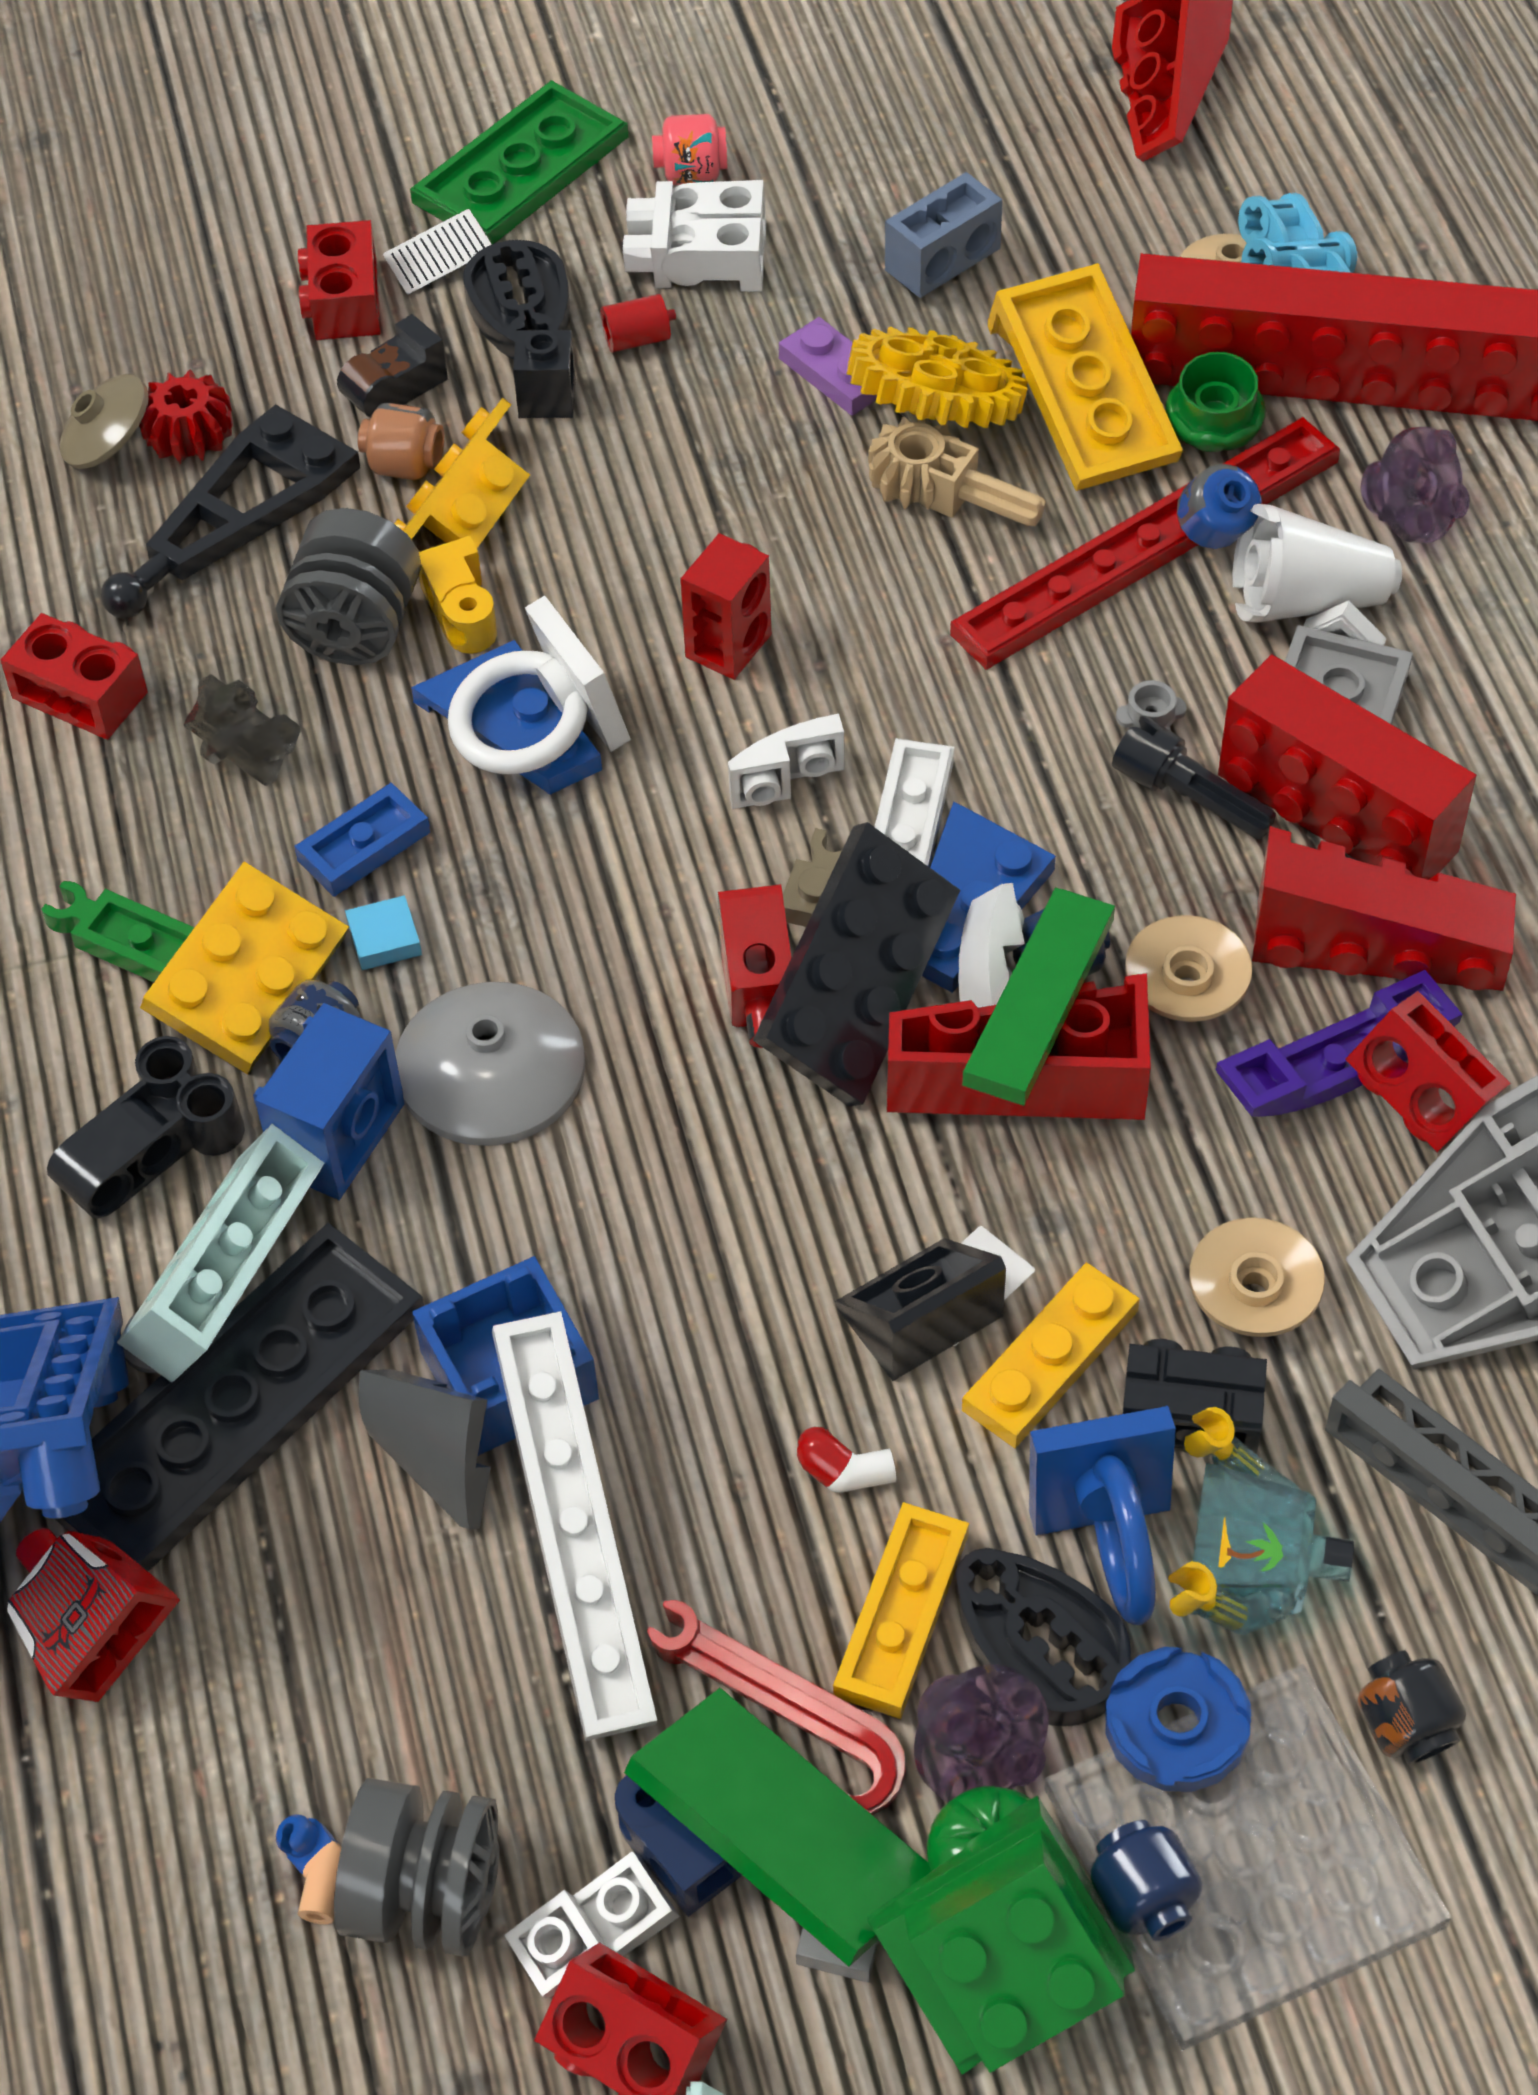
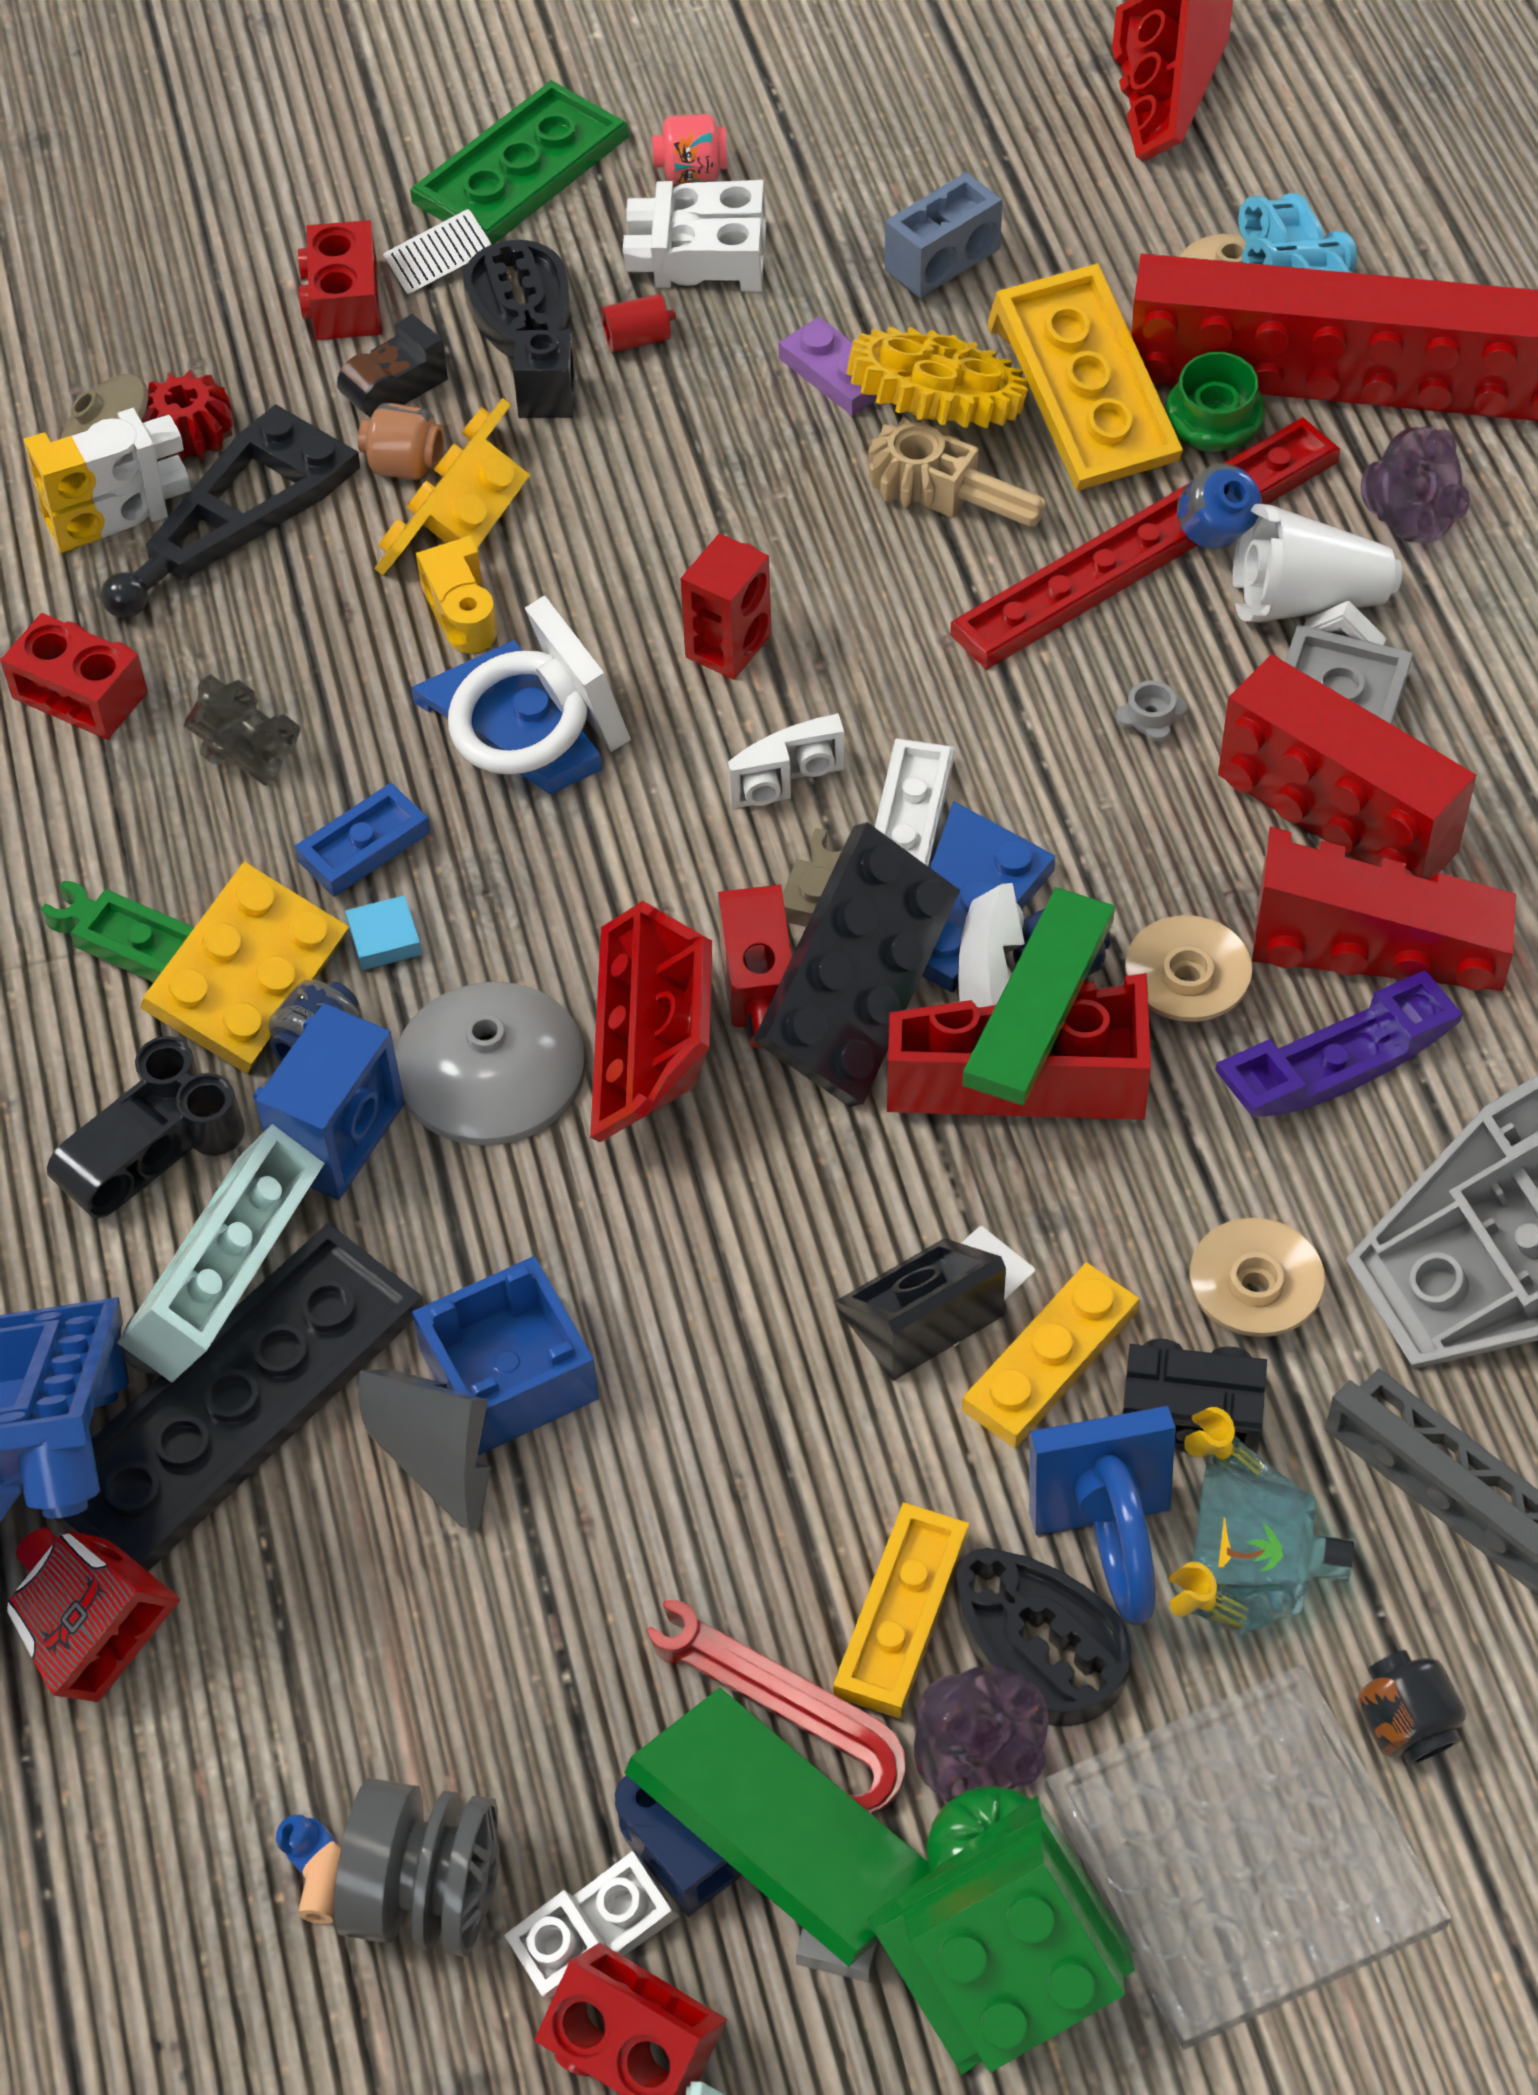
dark grey wheel [276,508,422,666] -> none
white plate [492,1312,657,1741] -> none
arm [797,1427,896,1493] -> none
dark blue head [1090,1820,1202,1941] -> none
blue tile [1105,1647,1251,1792] -> none
black piece [1111,715,1276,839] -> none
red brick [1345,991,1511,1152] -> none
none -> white hips [23,408,191,553]
none -> red wedge [590,901,712,1142]

